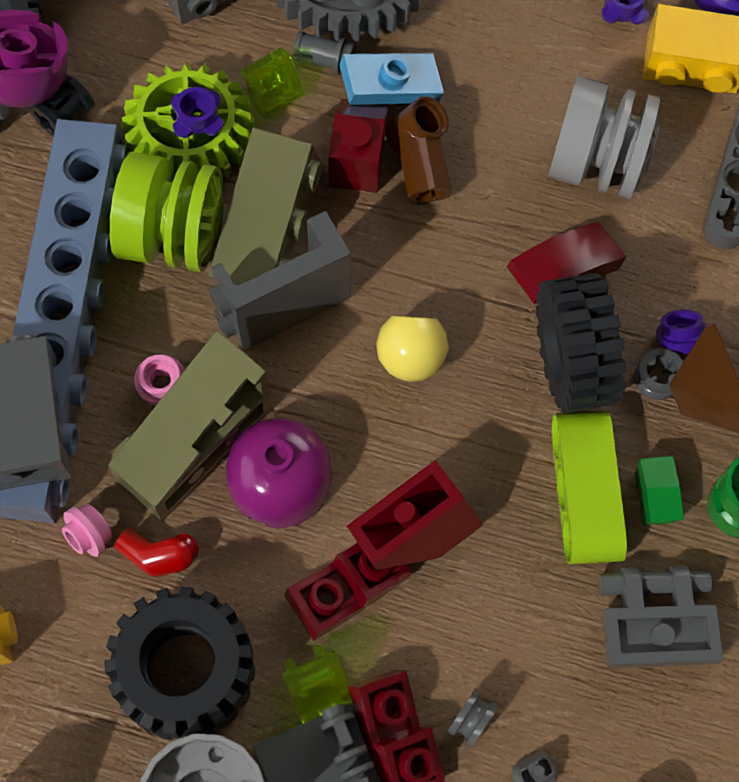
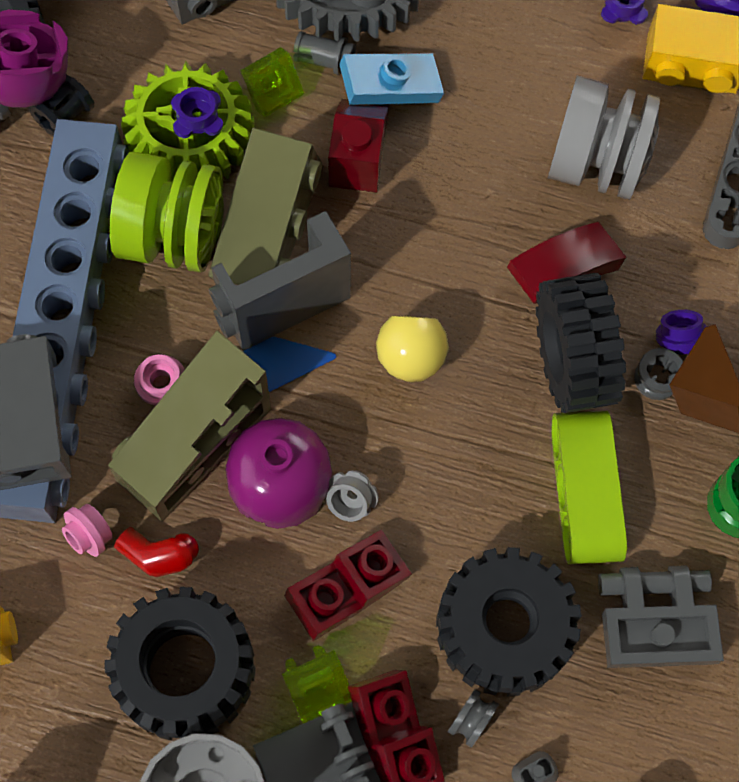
dark red slope [347,460,483,570] -> none
reddish brown piece [385,96,452,204] -> none
green piece [634,456,684,526] -> none
none -> blue sticker [242,337,336,392]
none -> light grey plate [326,470,379,522]
none -> black tyre [436,547,582,697]

